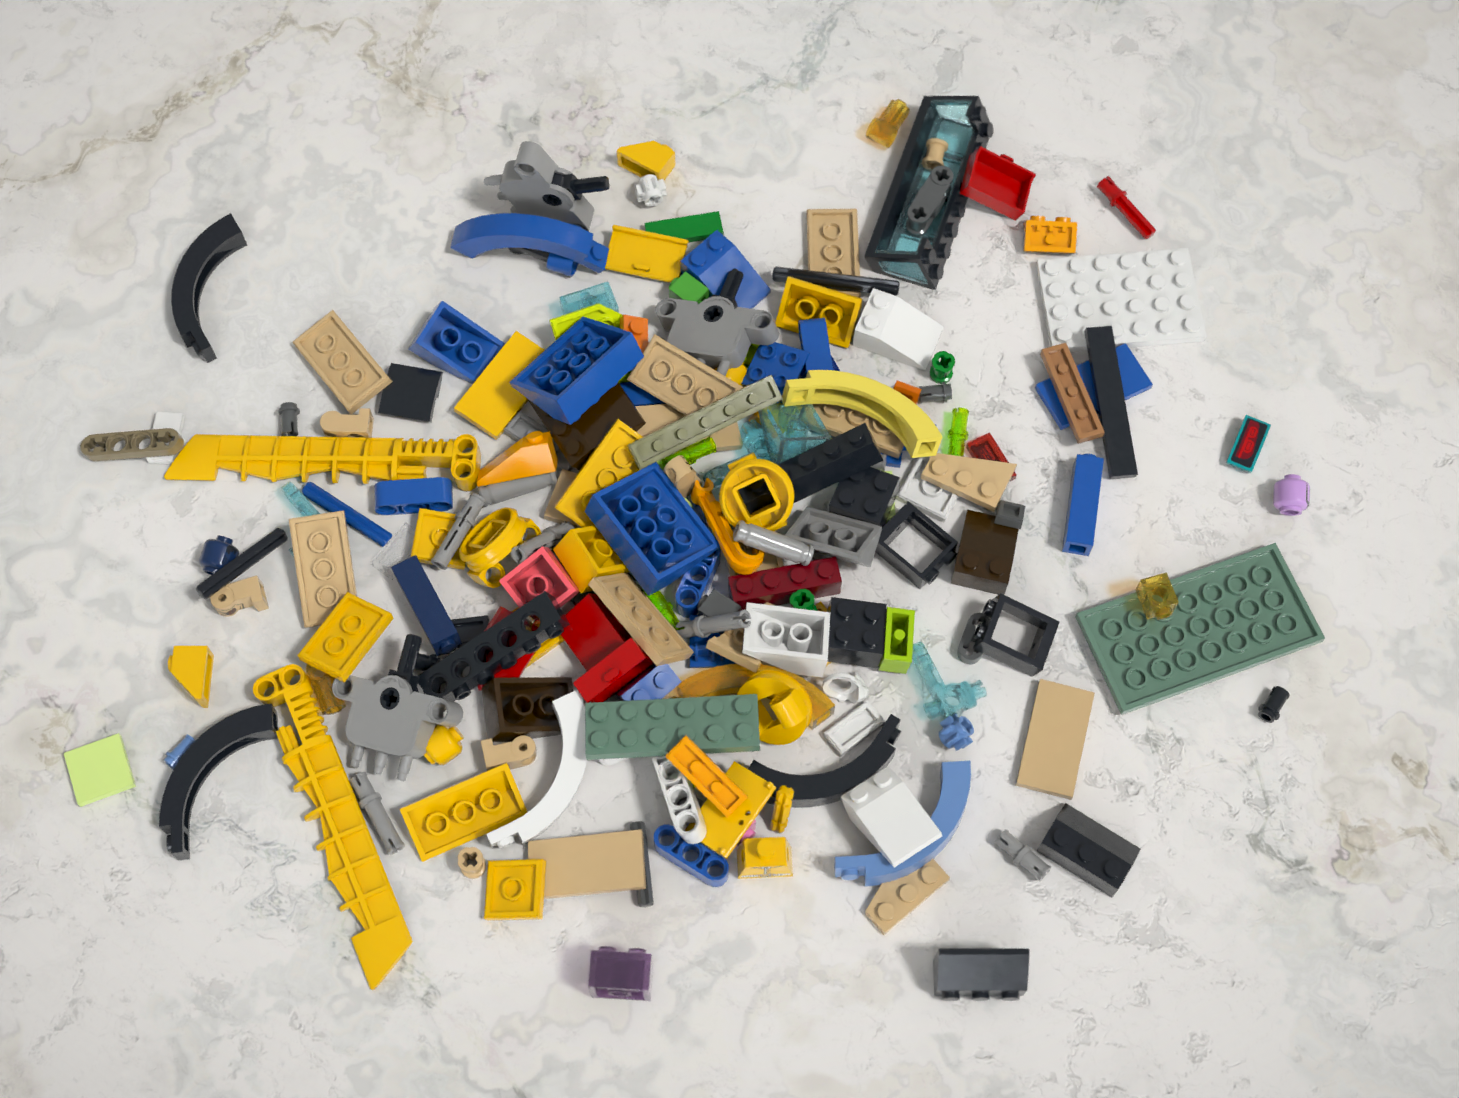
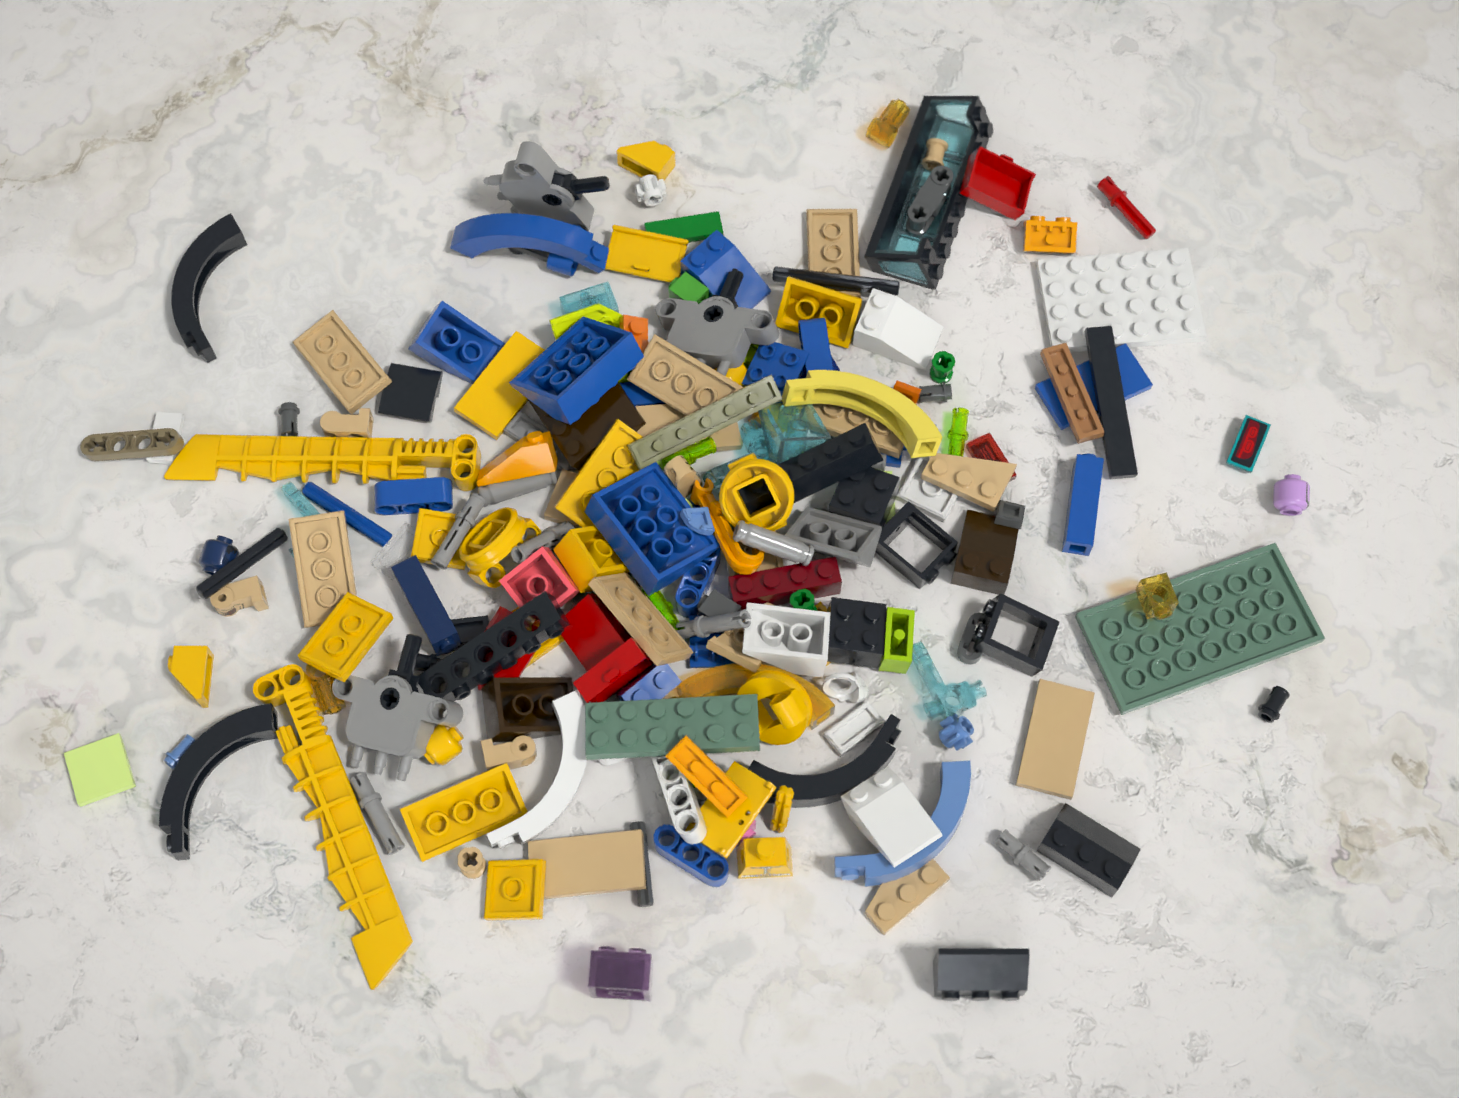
none -> medium blue tile [680,507,715,535]

